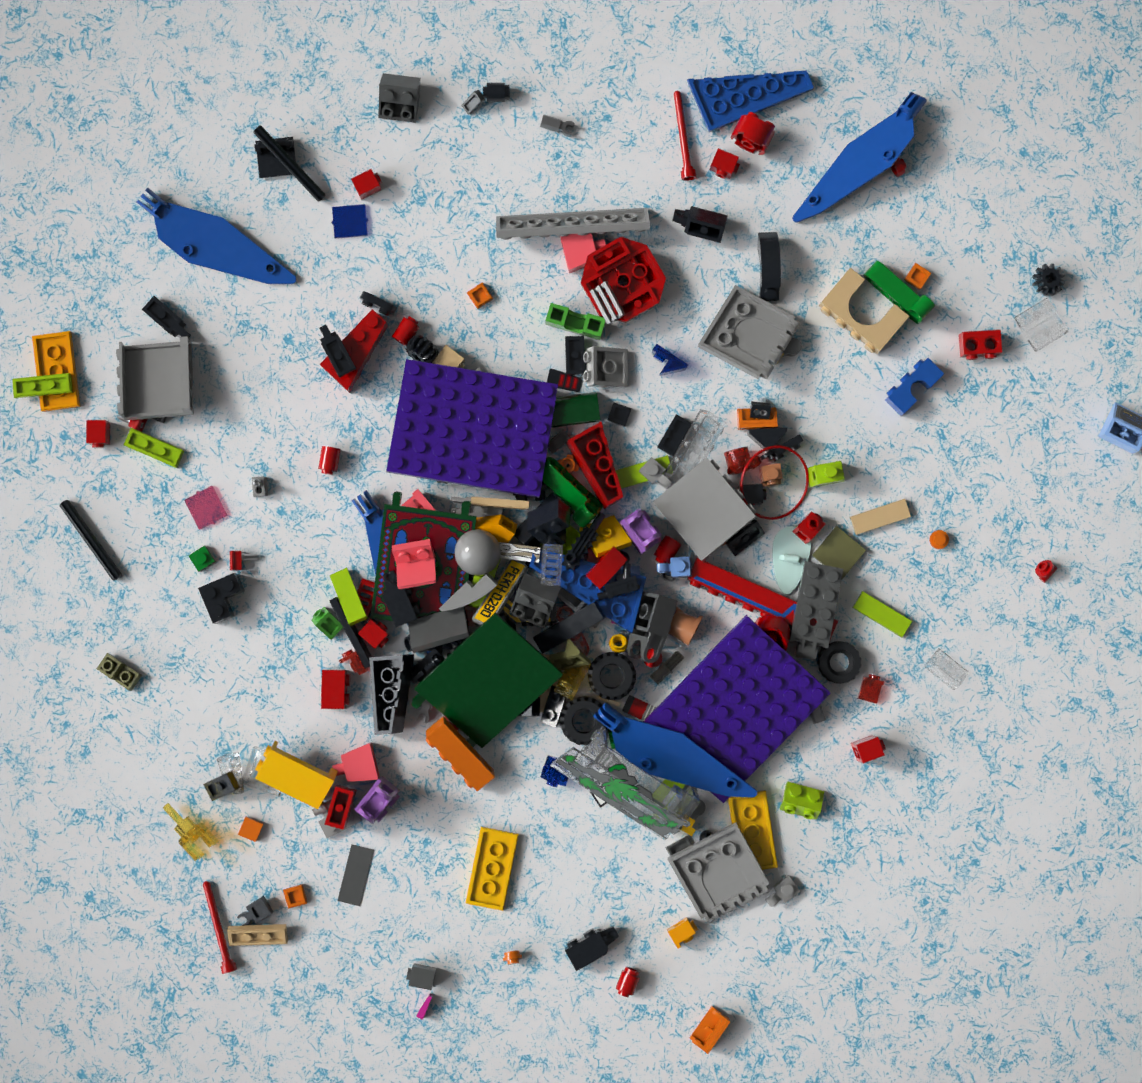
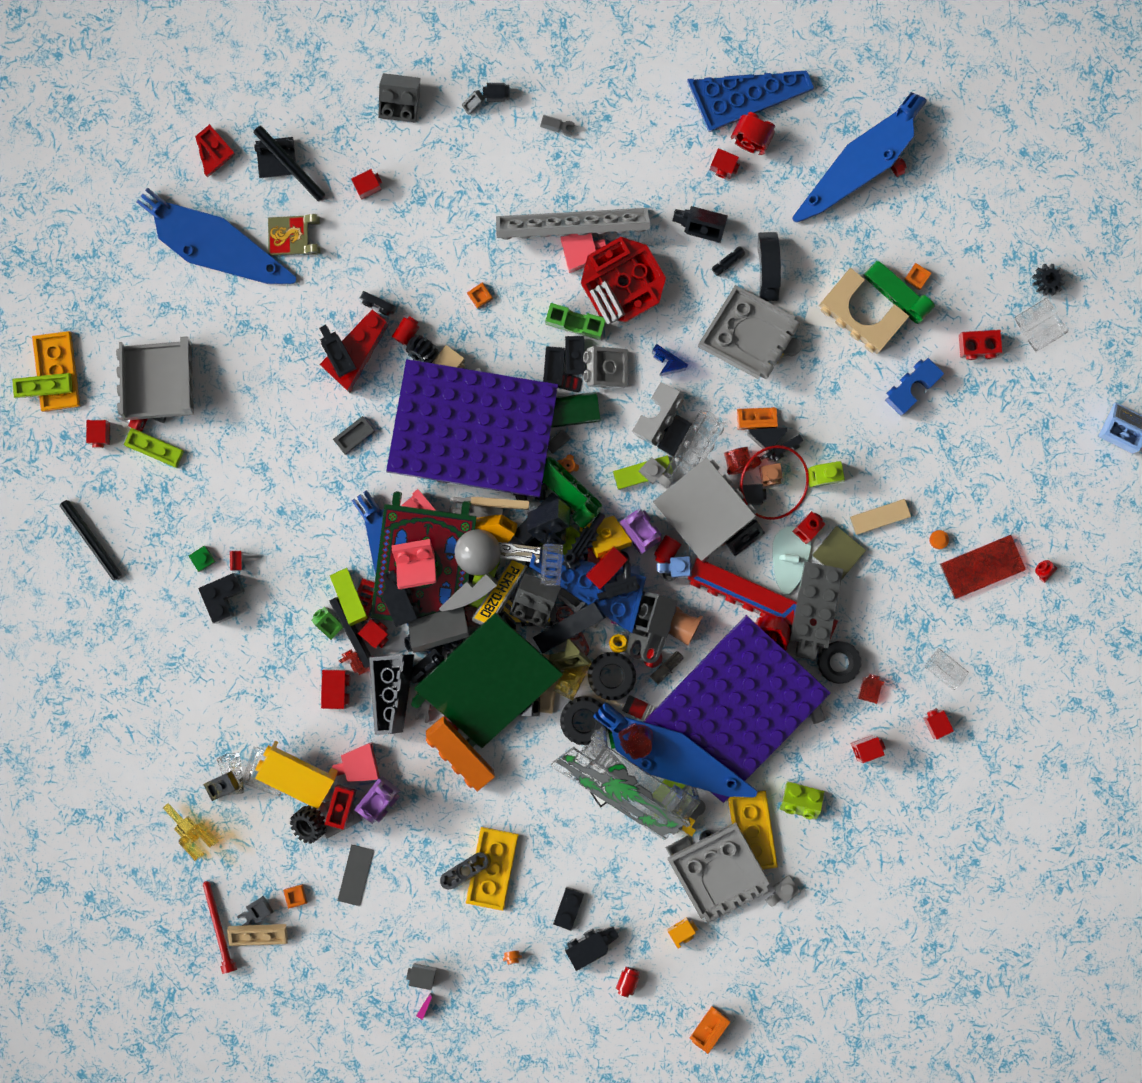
olive slope [97,653,142,691] -> none
black hinge [142,296,191,338] -> none
clear pink piece [184,486,228,530] -> none
orange tile [238,816,264,842] -> none
light grey piece [252,476,268,497] -> none
red brick [318,446,341,475] -> none
clear blue piece [331,204,369,239] -> none
black hinge [540,685,569,728] -> none
clear blue brick [540,755,573,787] -> none
red wedge [566,421,623,509] -> none
black tile [607,402,632,427] -> none
red piece [674,91,697,181] -> none
black piece [750,398,771,419] -> none
lime tile [852,591,912,638] -> none
none -> red wing [195,124,235,178]
none -> flag [268,214,321,256]
none -> black tyre [290,805,327,844]
none -> dark grey tile [333,416,375,455]
none -> black beam [440,852,491,890]
none -> black tile [543,346,565,387]
none -> black plate [553,887,584,931]
none -> clear red piece [618,723,653,760]
none -> light grey arch [632,382,684,446]
none -> black axle [712,246,745,276]
none -> red brick [923,708,954,740]
none -> clear red tile [940,535,1026,599]

